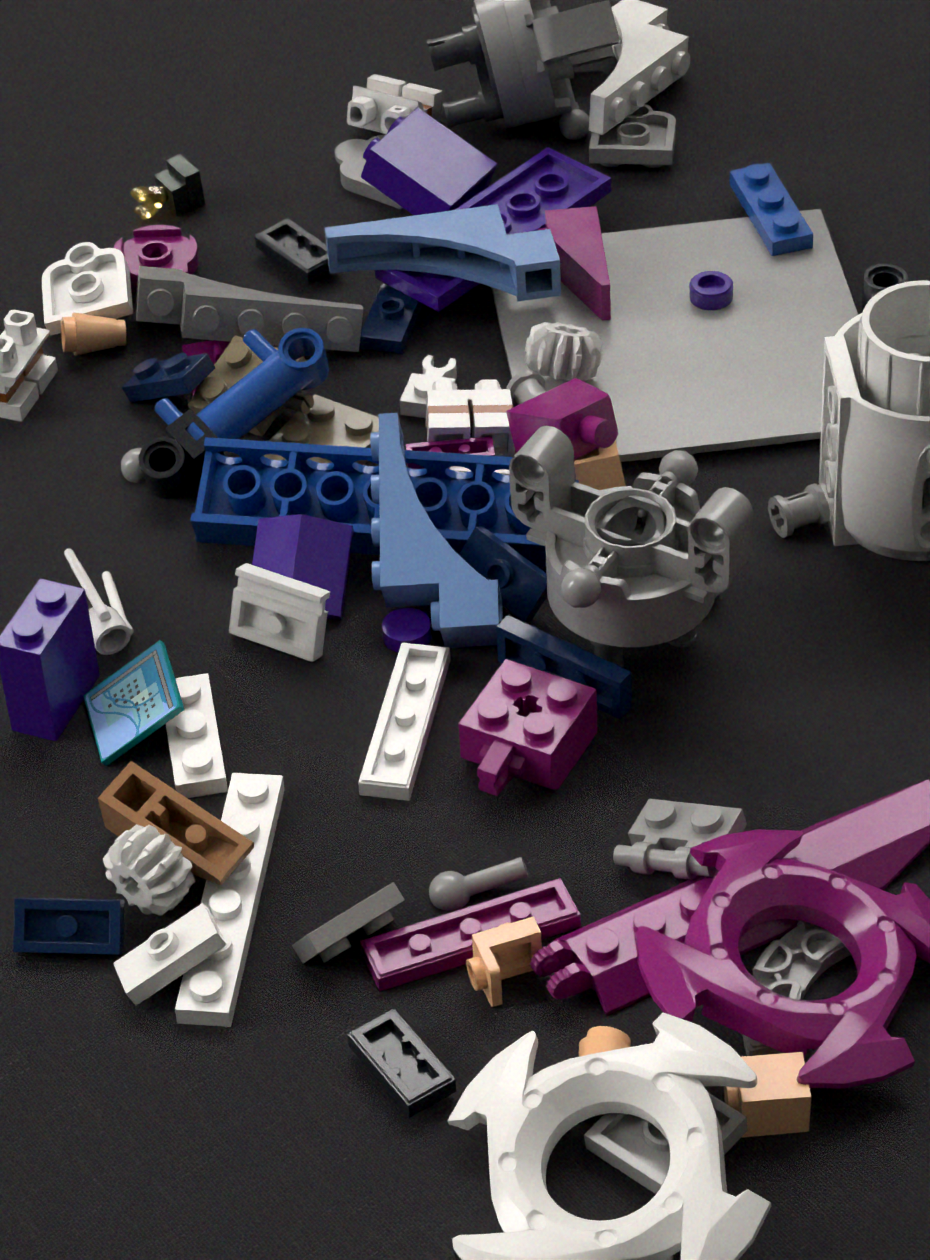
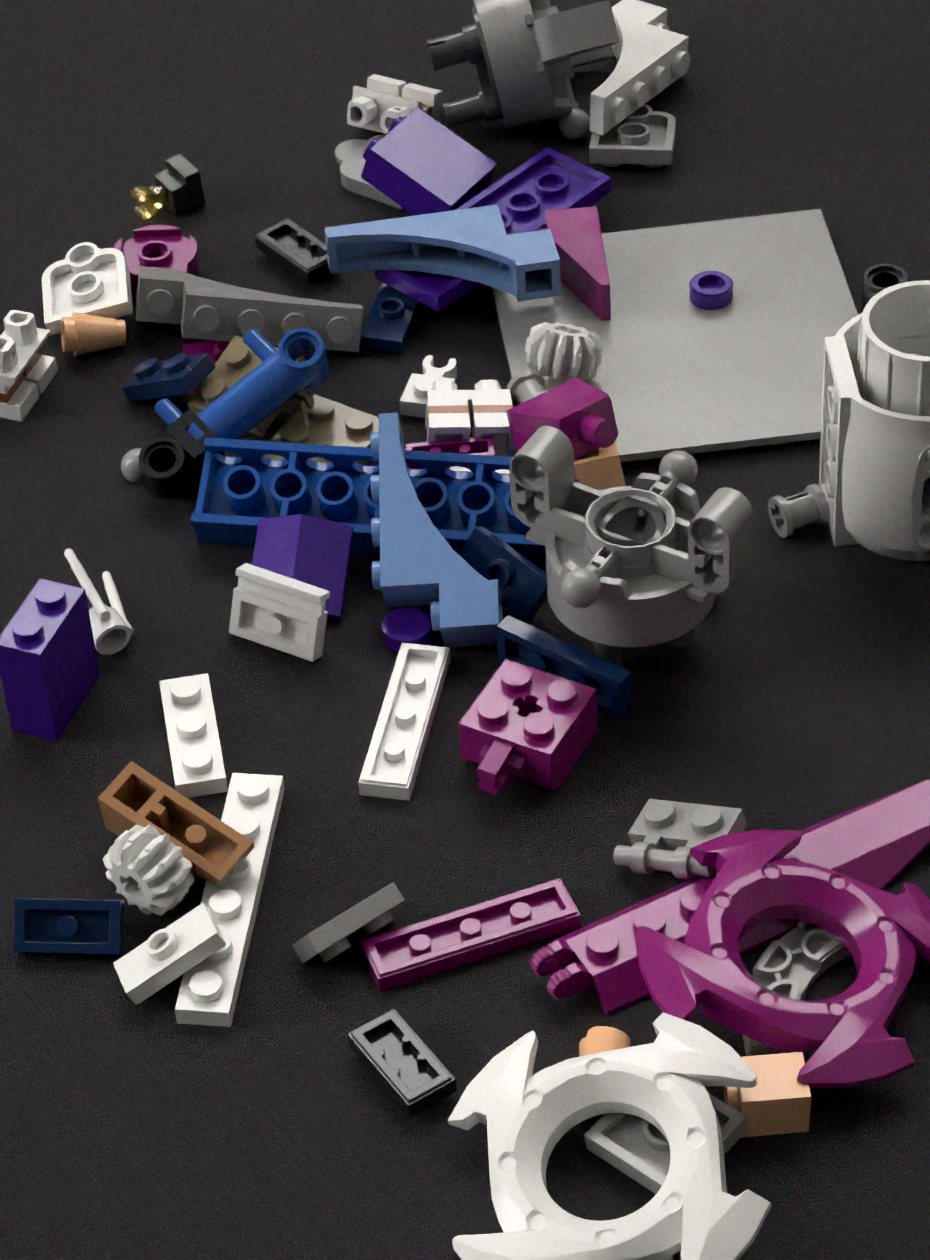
piece [83,640,185,766] -> none
light grey bar [429,857,529,911] -> none
light nougat bracket [466,917,542,1007] -> none
blue plate [729,163,813,256] -> none

